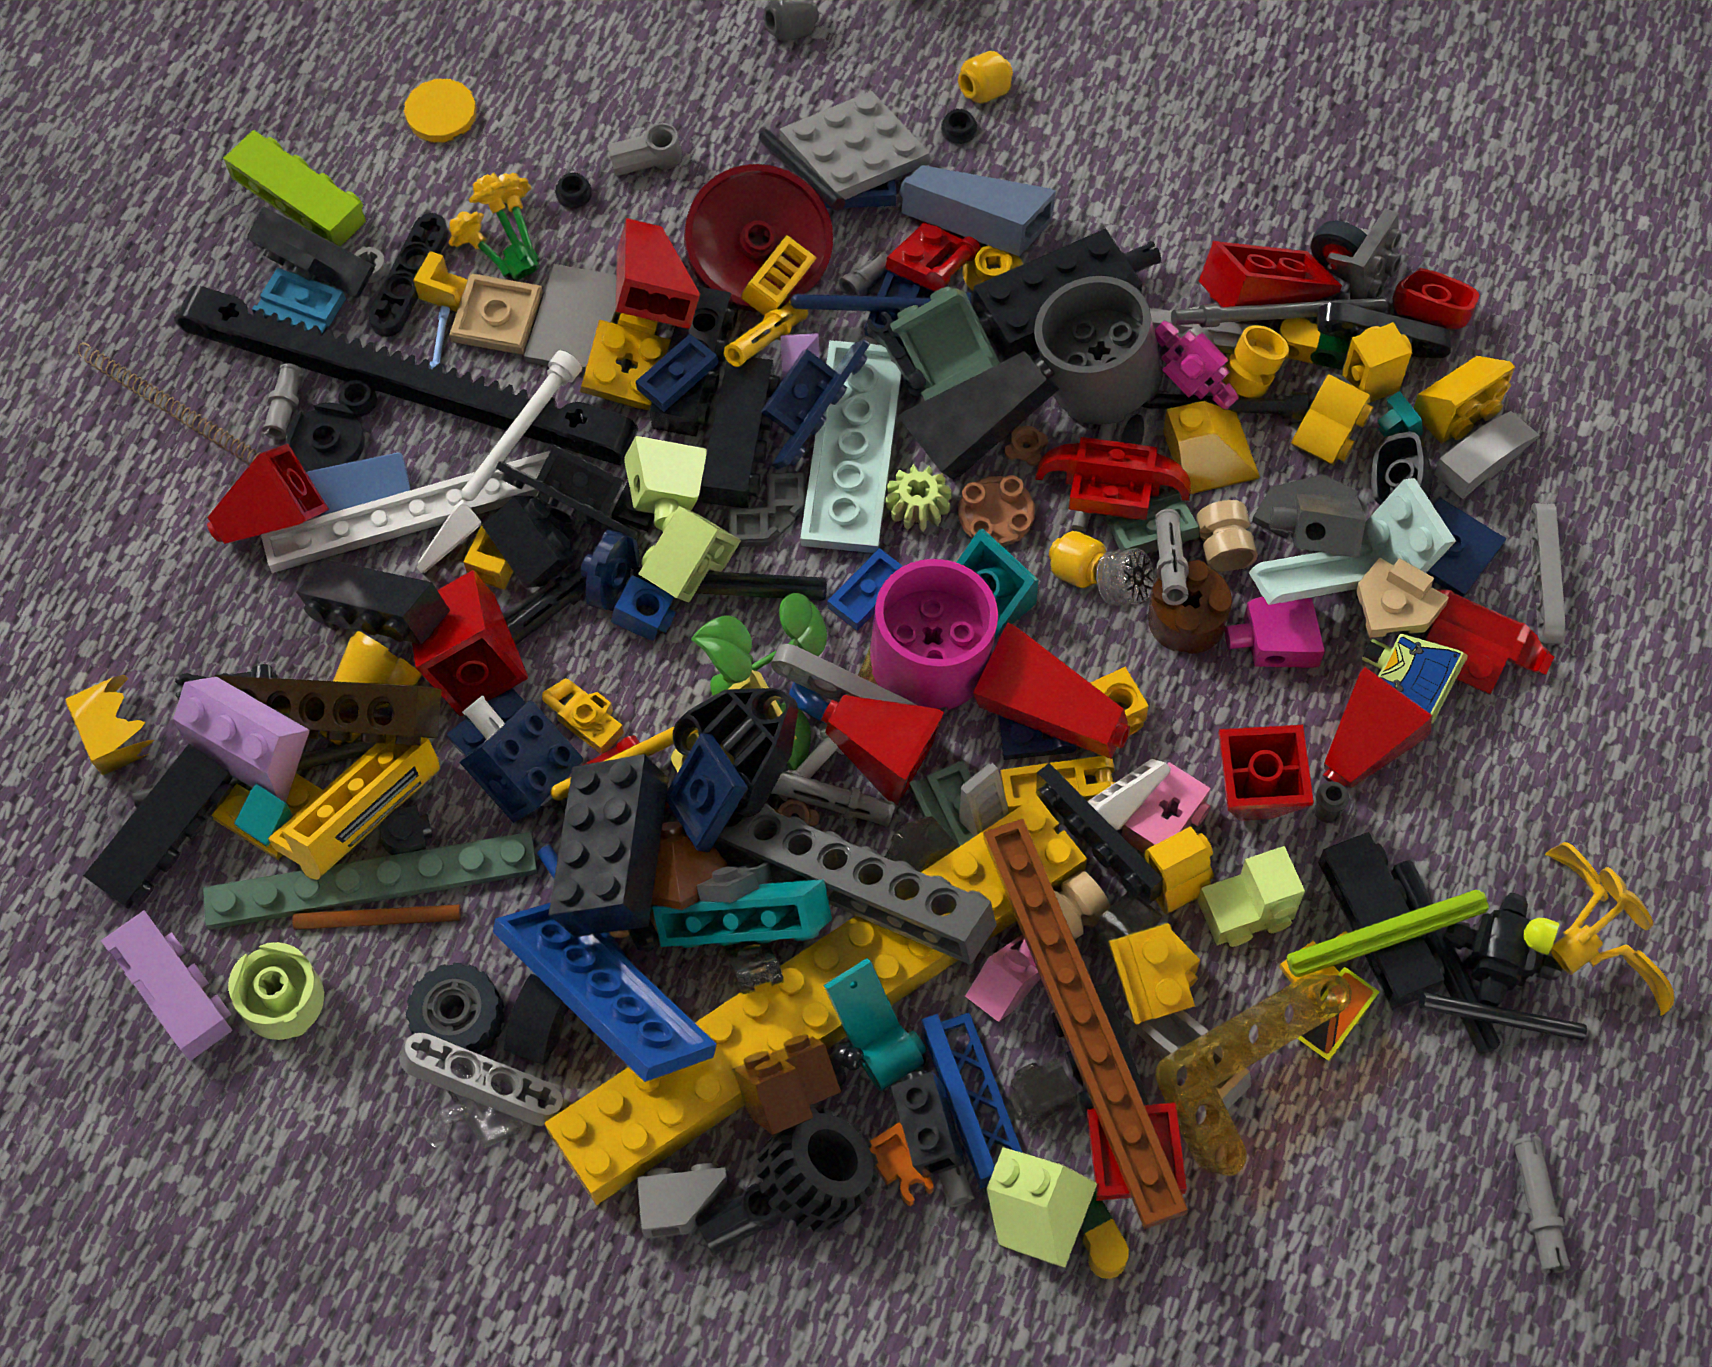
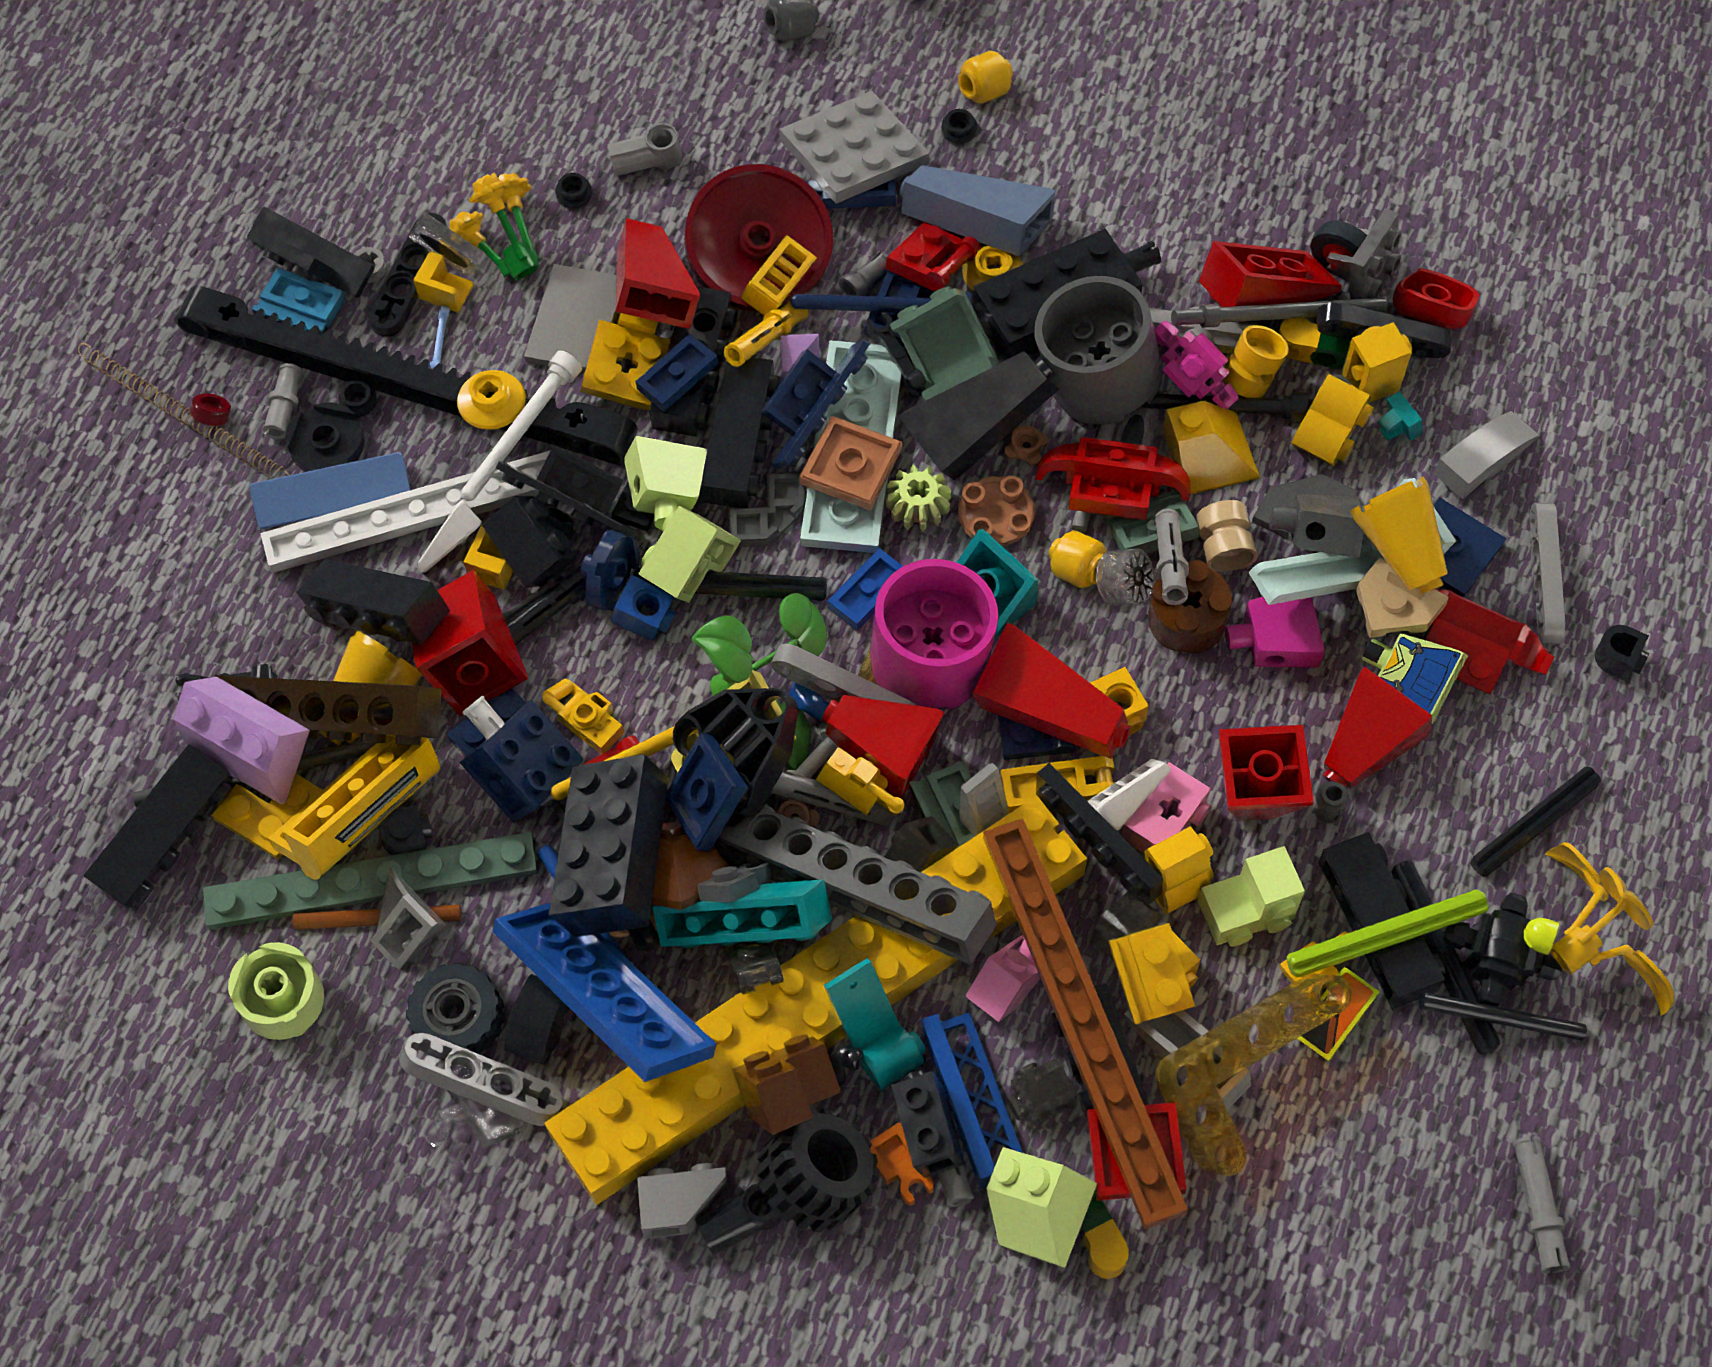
yellow piece [65,675,154,775] -> none
lavender wedge [101,910,233,1061] -> none
red slope [207,443,329,544] -> none
lime brick [223,130,366,247] -> none
teal slope [234,784,293,847] -> none
yellow tile [404,79,477,142] -> none
tan plate [449,273,543,355] -> none
black bar [759,129,845,211] -> none
tan wheel [1053,870,1112,940] -> none
black piece [1371,432,1432,505] -> none
yellow slope [1413,356,1515,444] -> none
none -> dark red tile [190,393,231,426]
none -> light grey slope [370,866,446,970]
none -> clear tile [409,212,486,279]
none -> yellow piece [457,370,526,430]
none -> nougat plate [799,416,902,511]
none -> yellow piece [816,747,904,816]
none -> yellow cone [1350,476,1448,595]
none -> black axle [1470,766,1601,877]
none -> black plate [1595,625,1649,681]

